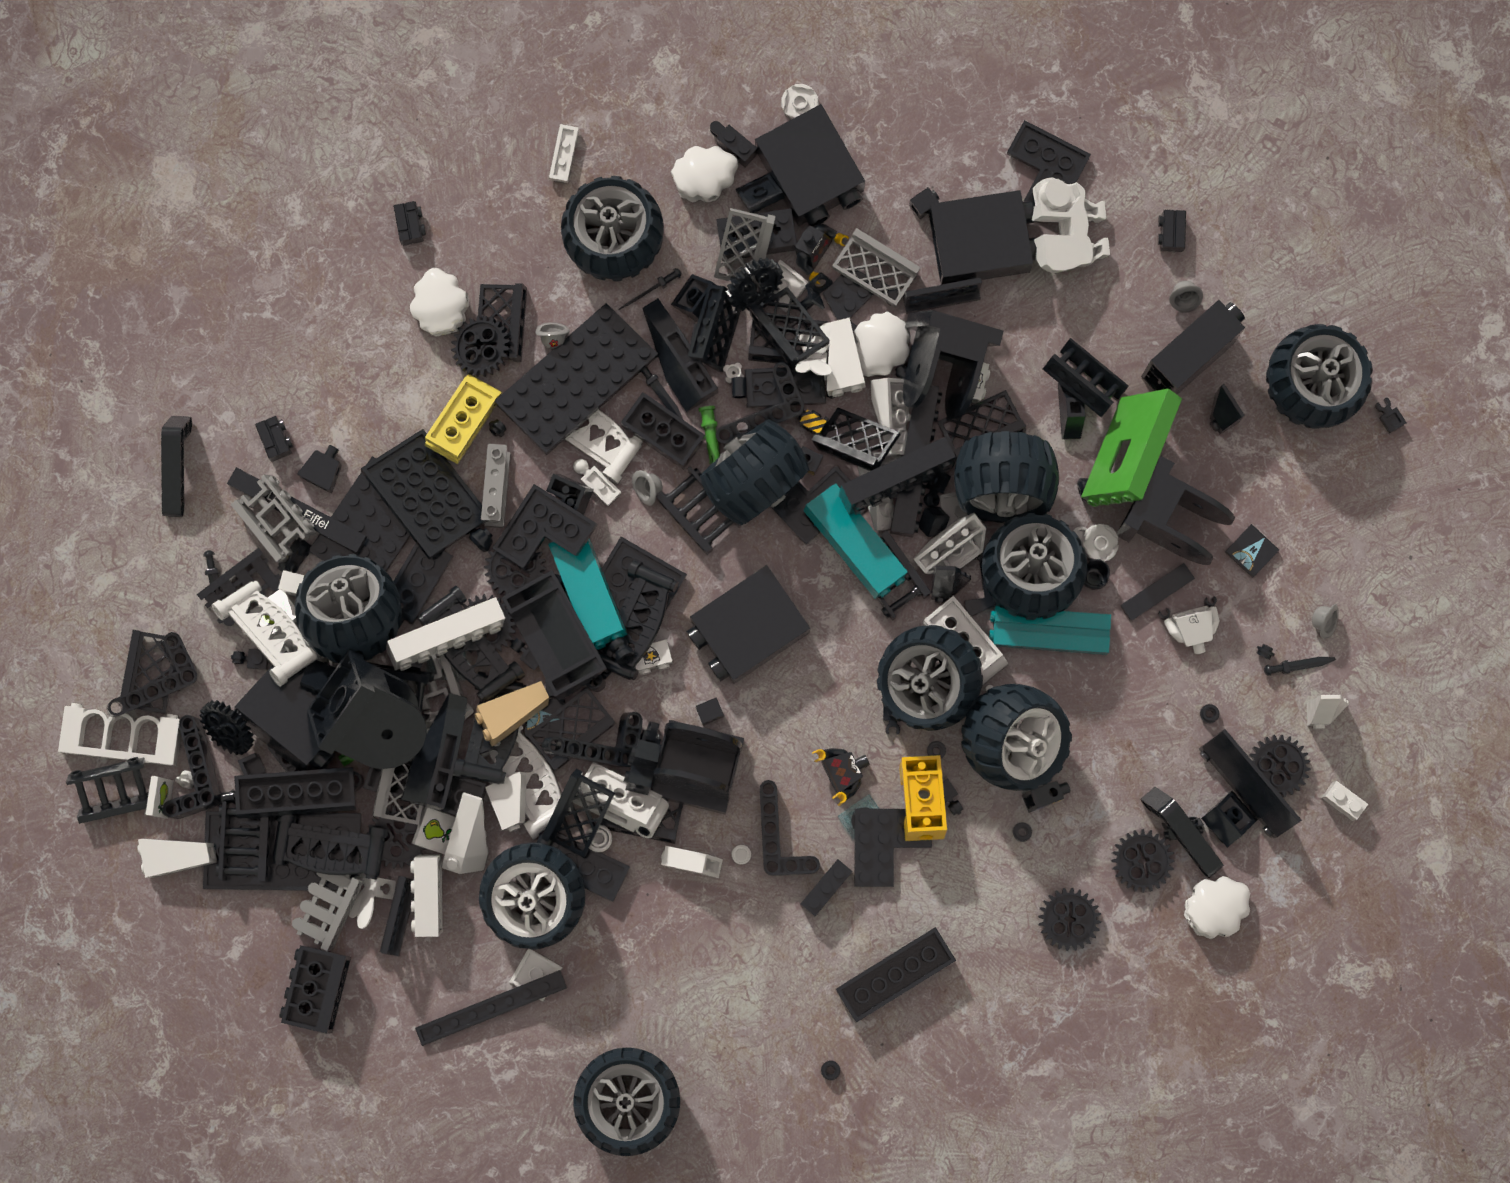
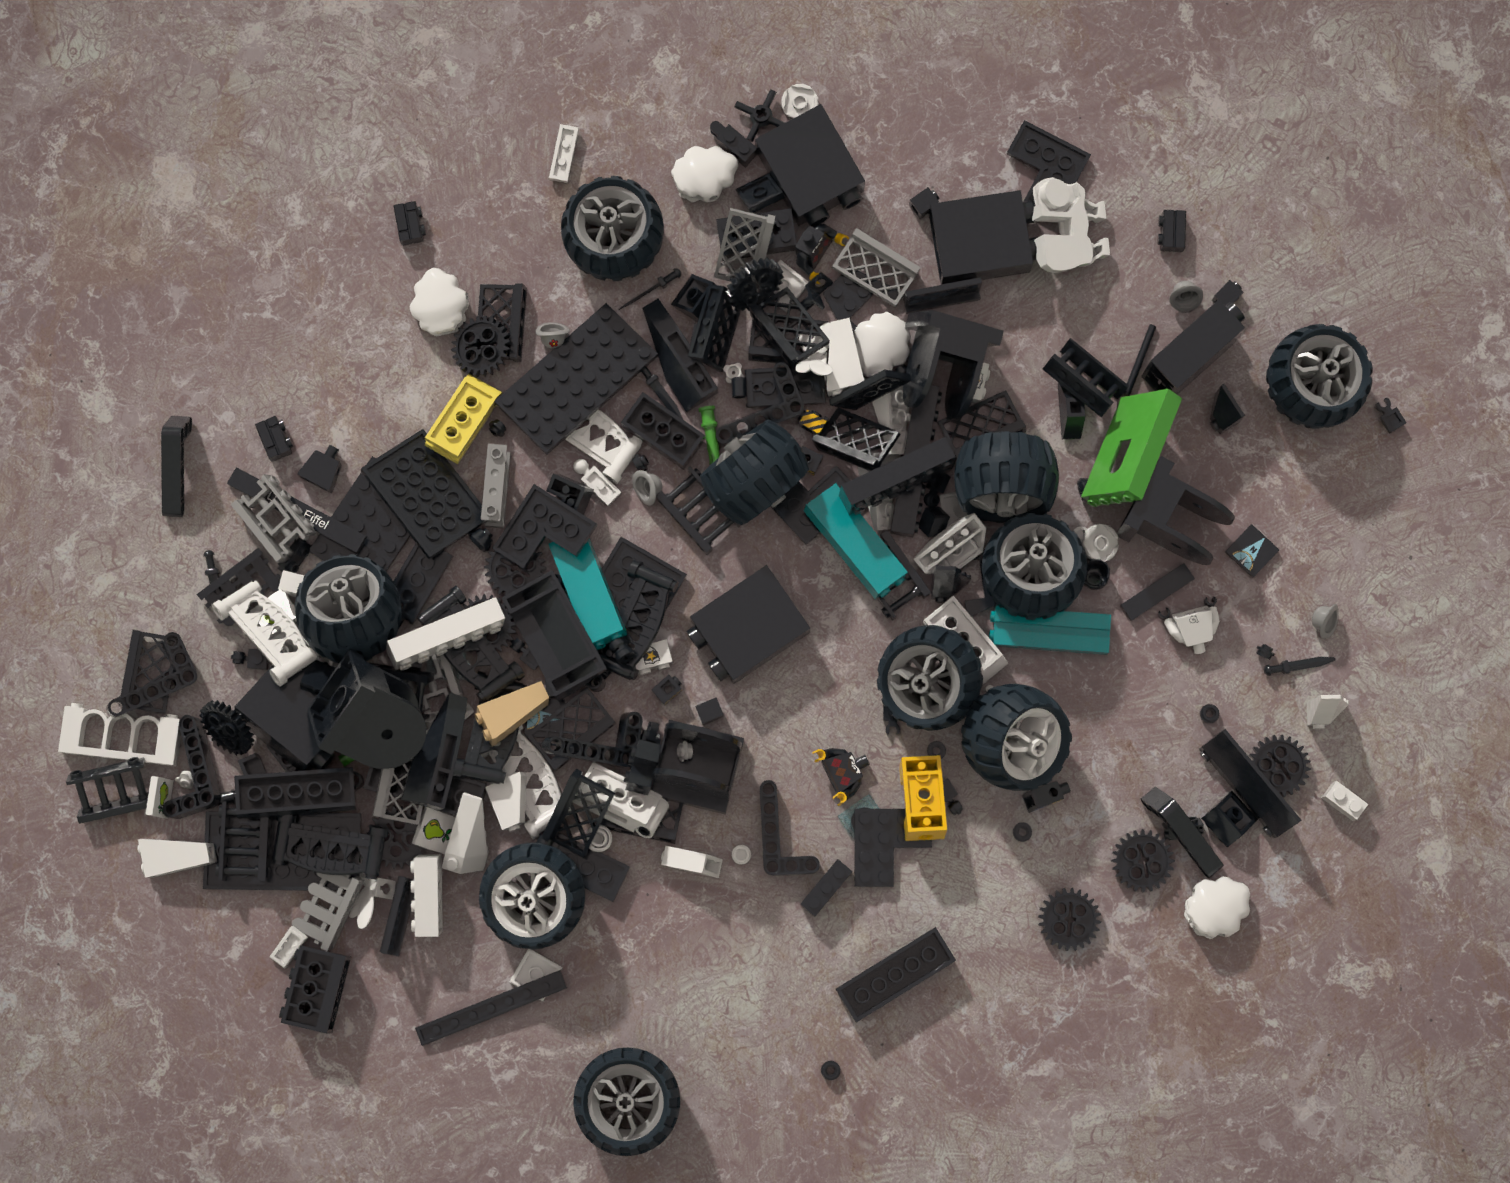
none -> white plate [270,926,308,969]
none -> black plate [633,453,649,471]
none -> black brick [651,675,682,706]
none -> white plate [677,741,693,762]
none -> black bar [734,89,785,142]
none -> black tile [829,369,911,410]
none -> black bar [1123,324,1156,396]
none -> black brick [1212,280,1244,306]

